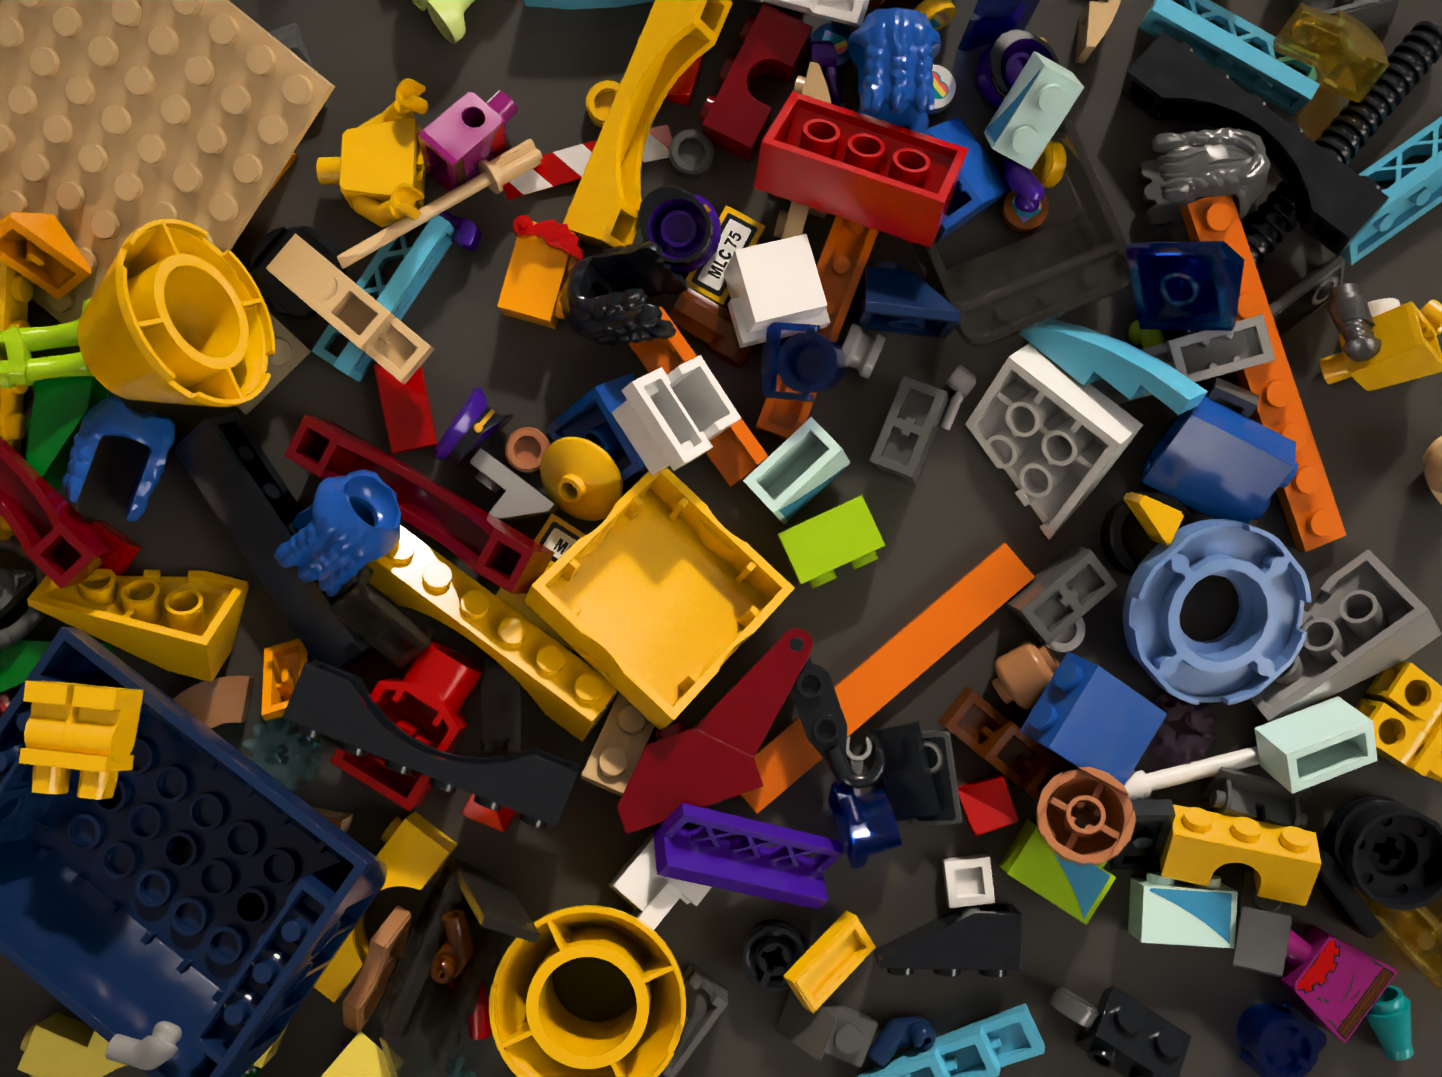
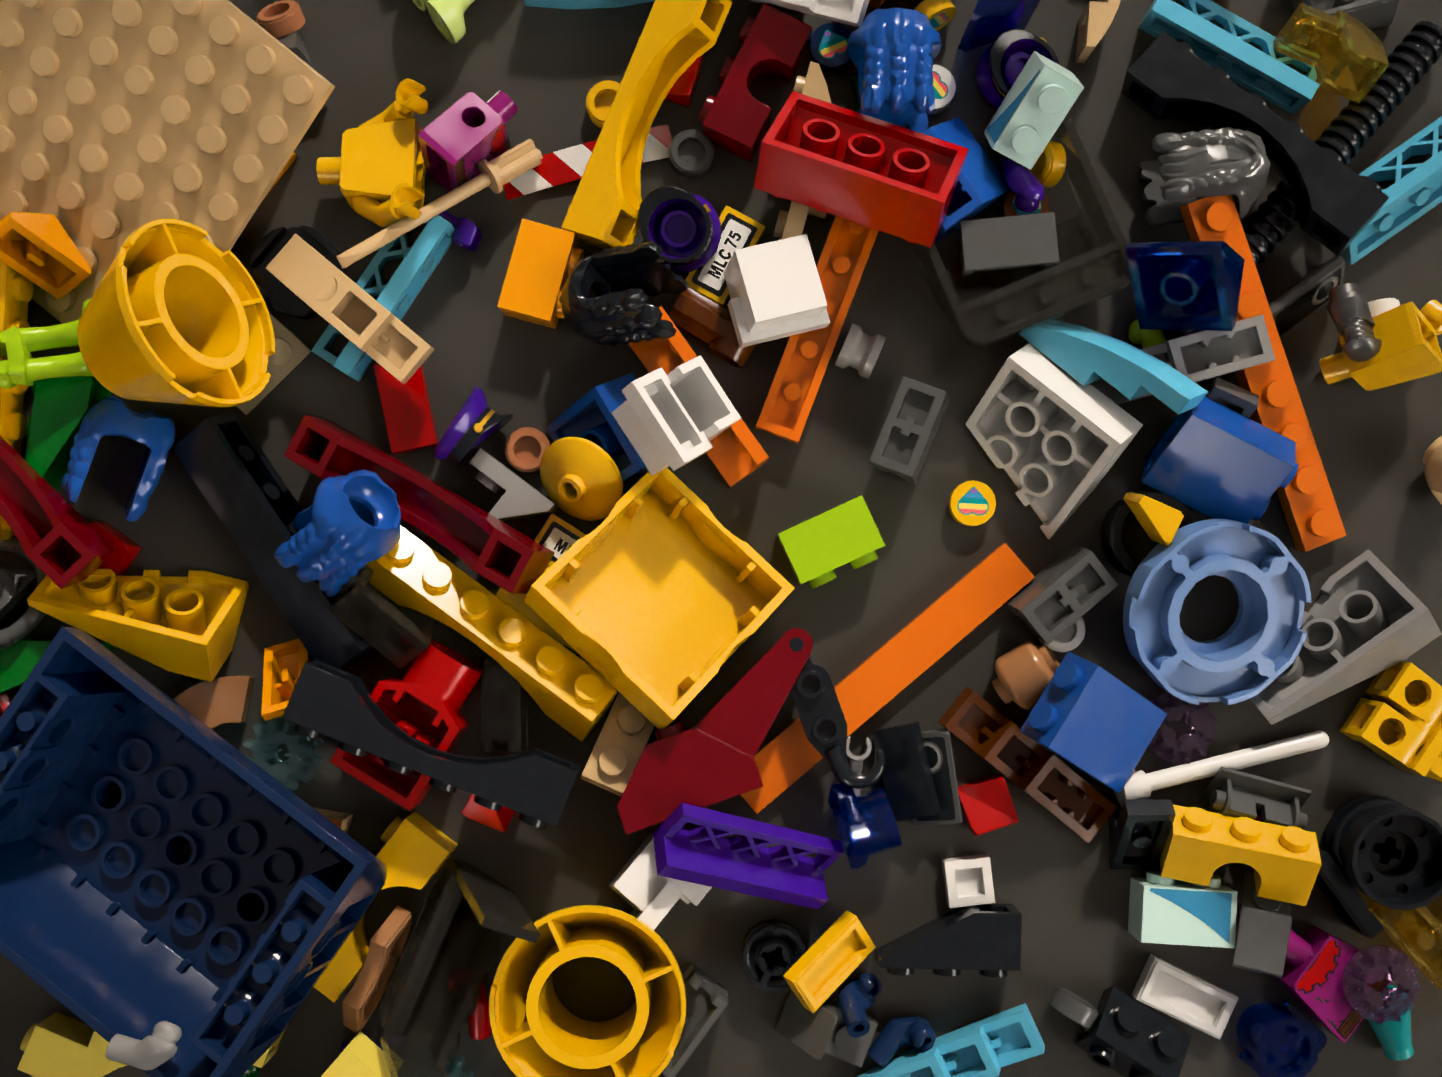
yellow hips [19,681,144,800] -> none
reddish brown arm [430,910,474,984] -> none
red piece [512,215,583,260] -> none
light aqua brick [743,417,851,525] -> none
clear blue piece [760,322,846,402] -> none
dark purple hand [810,40,843,105] -> none
dark blue slope [857,261,961,339] -> none
light grey hand [939,365,976,431] -> none
lime brick [999,819,1117,925] -> none
nougat cylinder [1036,767,1136,866] -> none
light aqua brick [1254,696,1378,794] -> none
none -> nougat tile [256,0,306,38]
none -> dark blue arm [838,972,882,1038]
none -> yellow tile [948,480,996,527]
none -> dark grey hinge [958,212,1059,276]
none -> white tile [1132,954,1239,1040]
none -> clear purple gear [1342,945,1423,1025]

